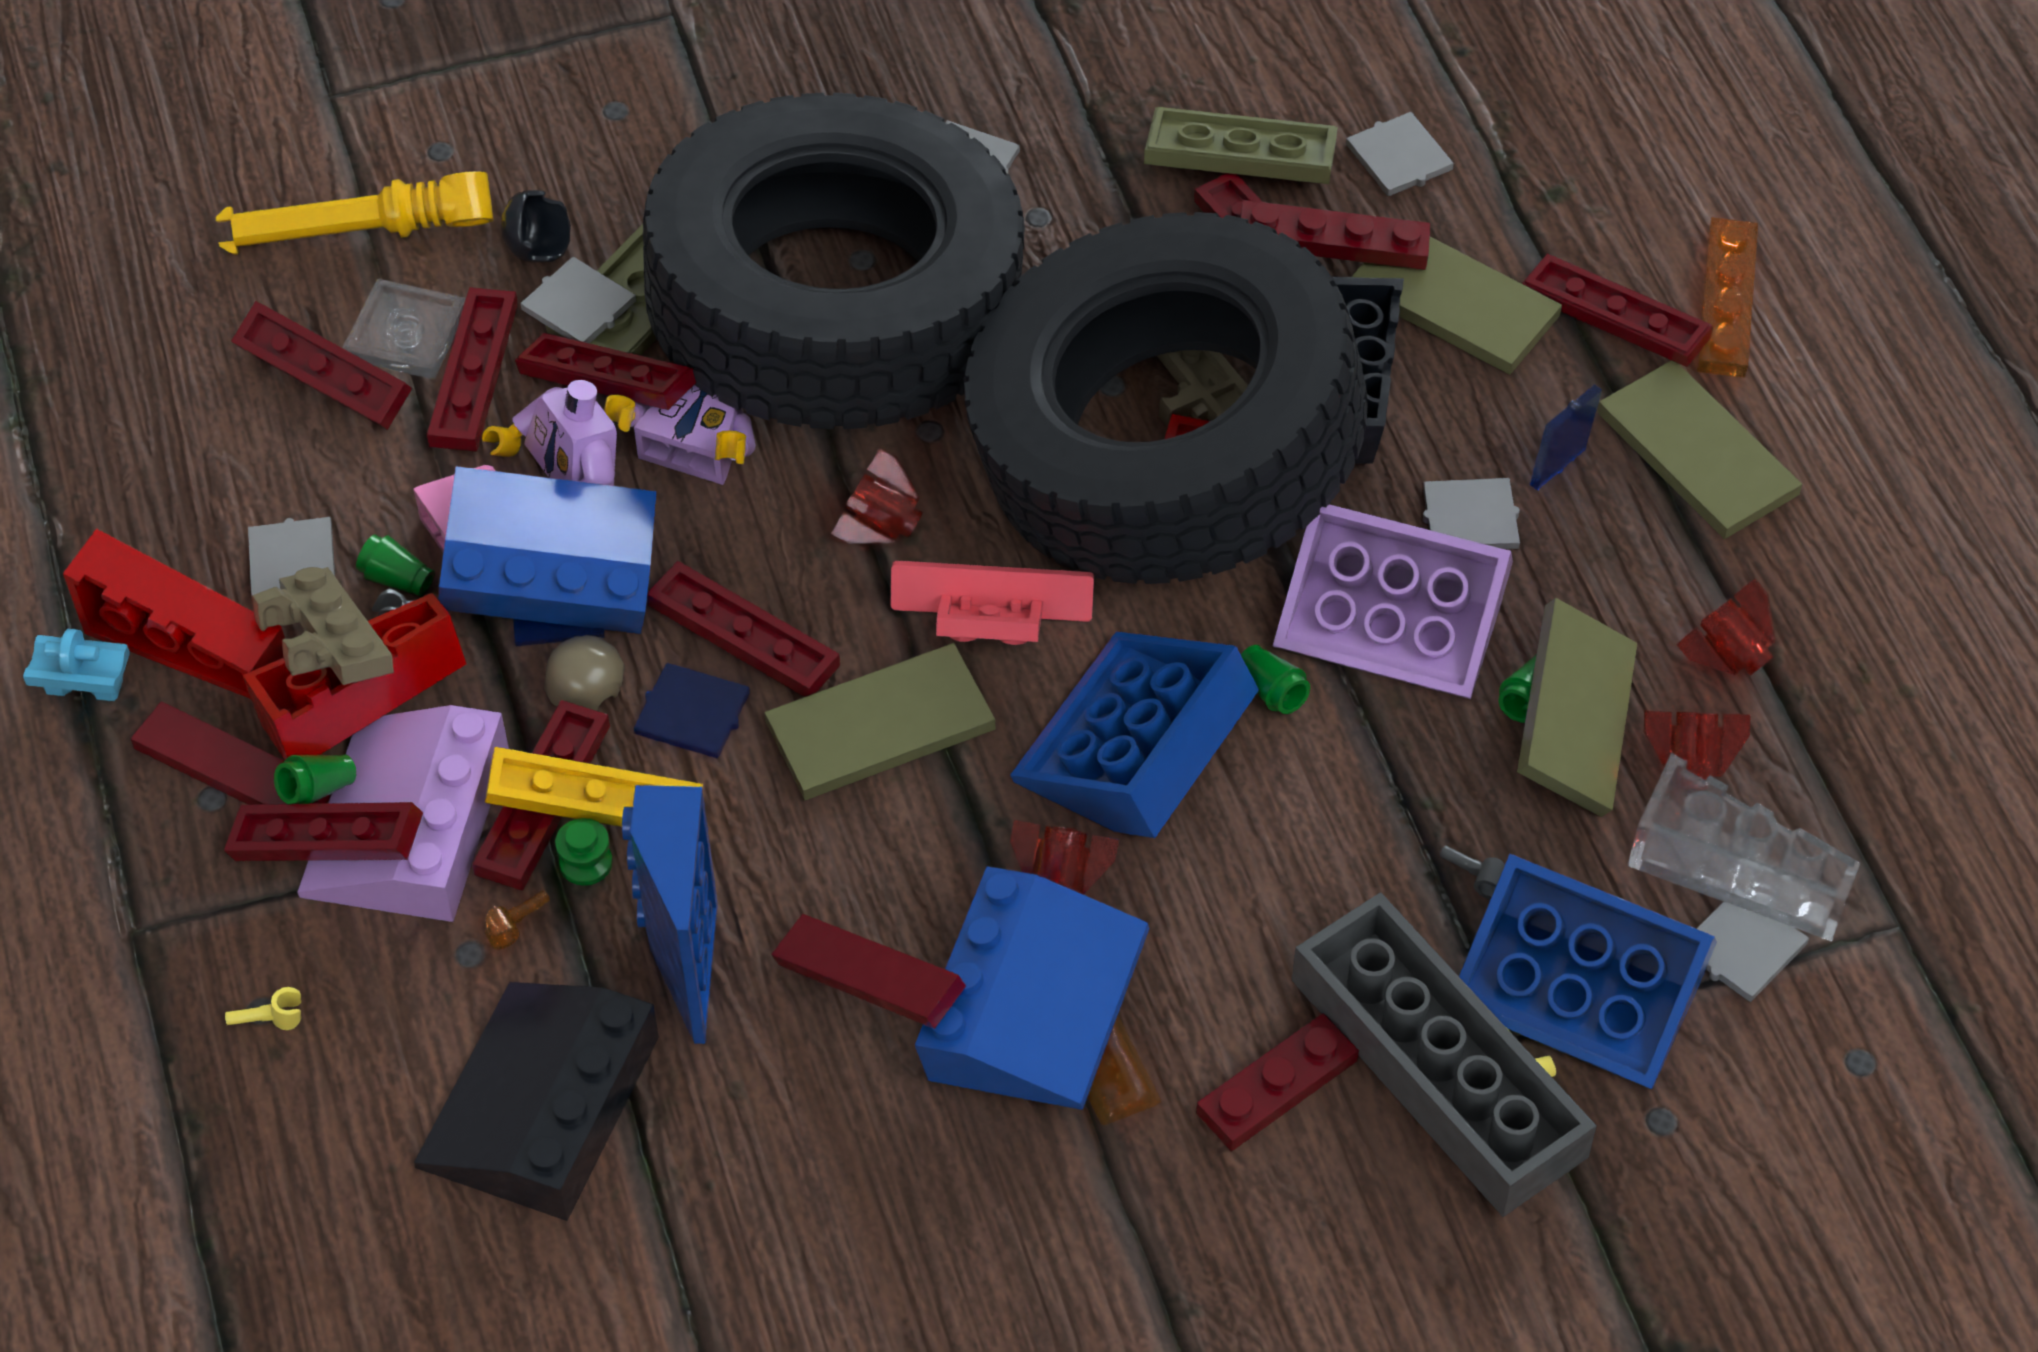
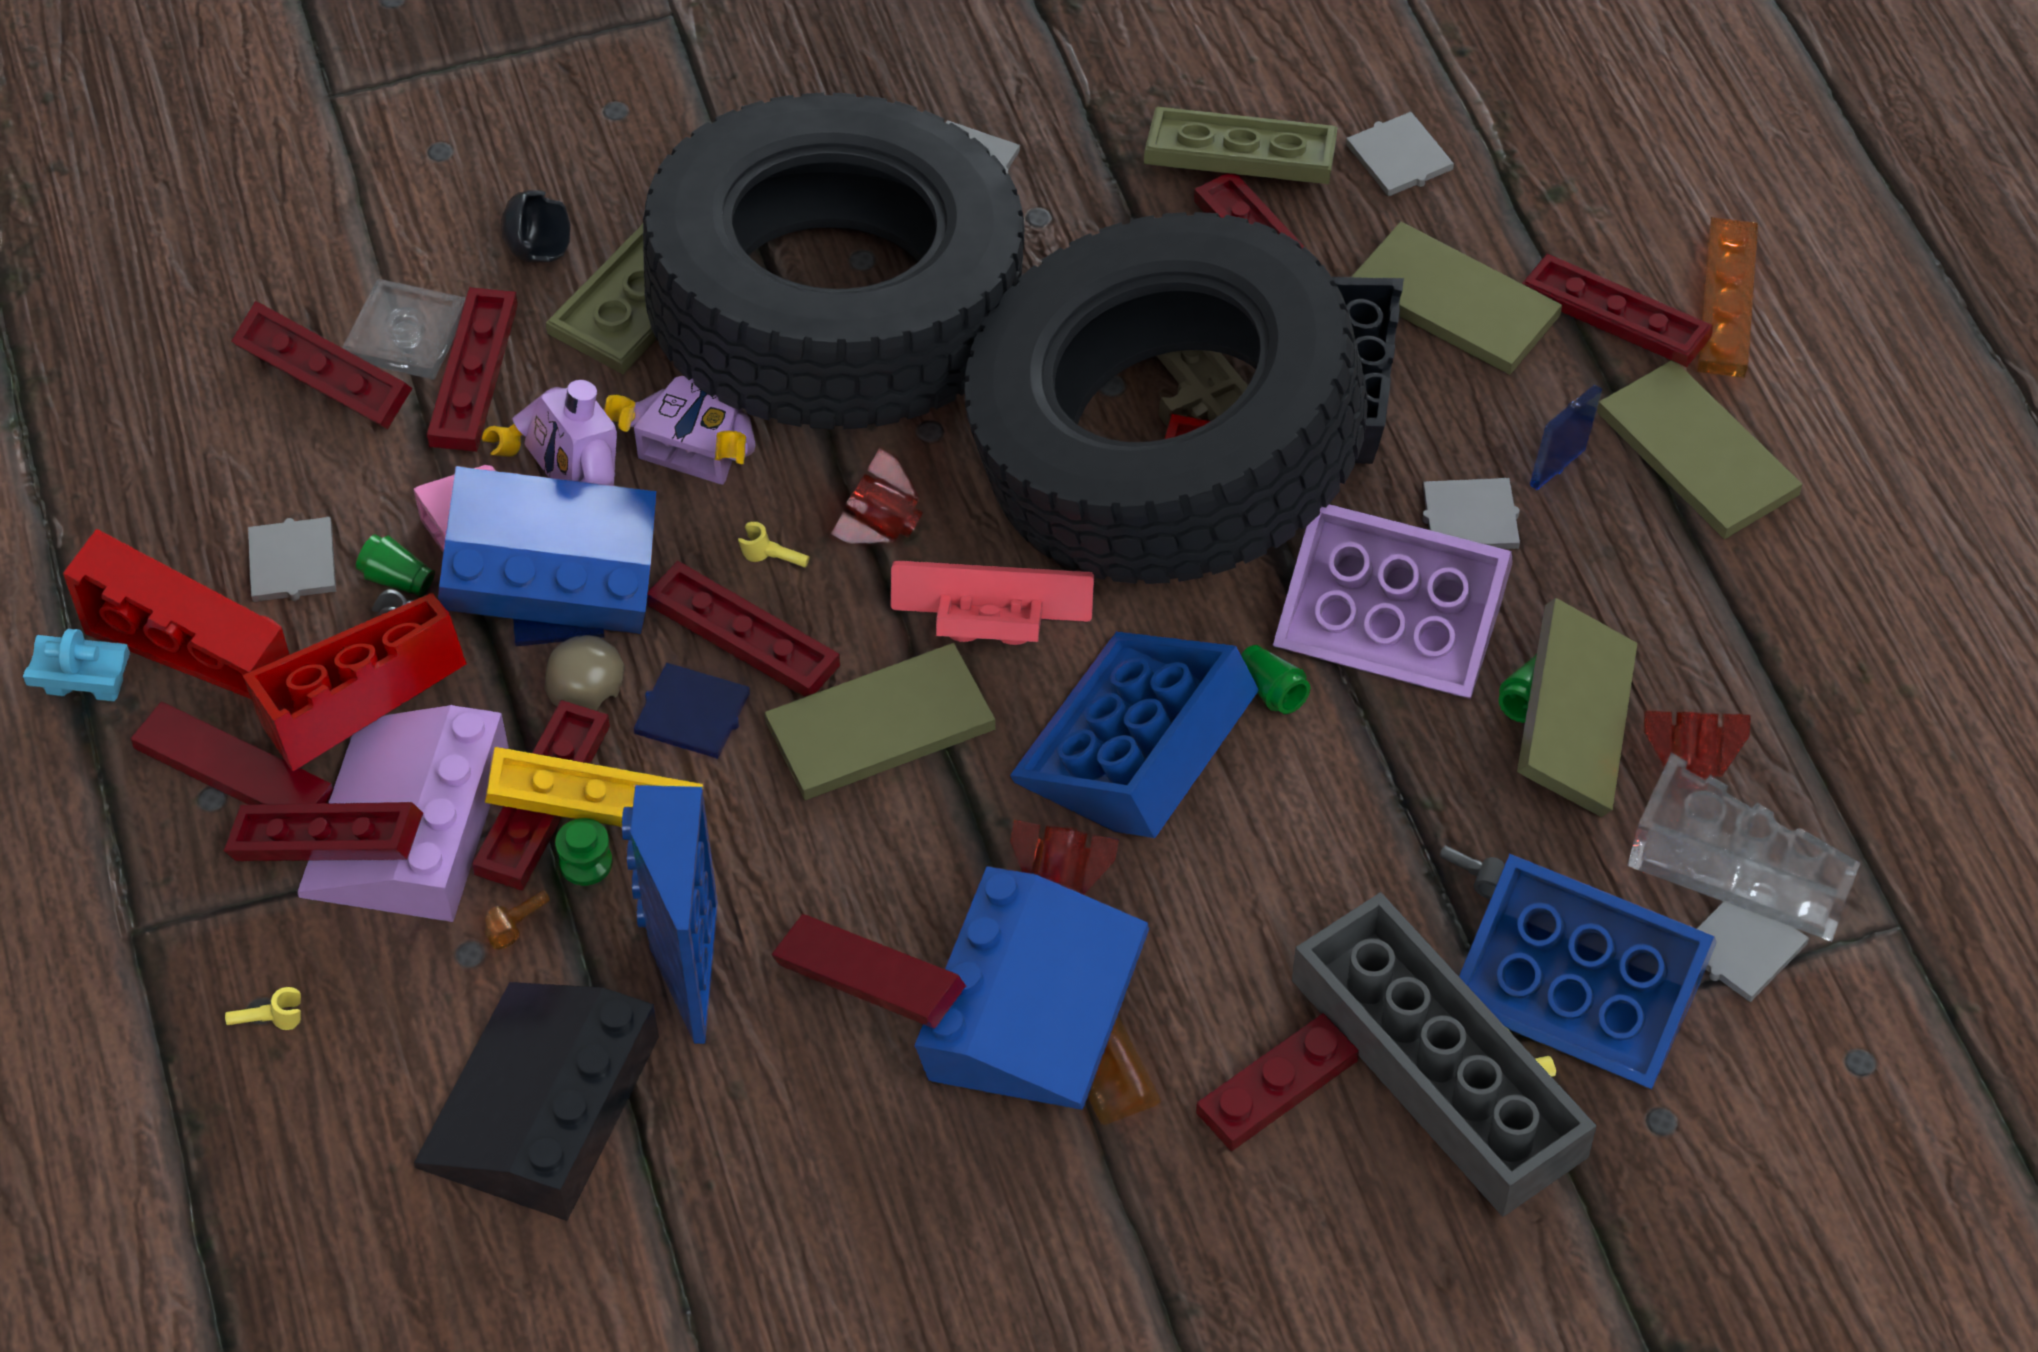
yellow piece [215,172,494,255] -> none
dark tan hinge [252,567,394,685] -> none
green cone [274,754,356,805] -> none
dark red tile [515,333,697,410] -> none
light grey piece [520,257,636,343] -> none
dark red plate [1240,200,1430,270] -> none
clear red brick [1676,579,1776,676] -> none
none -> light yellow hand [738,522,809,568]

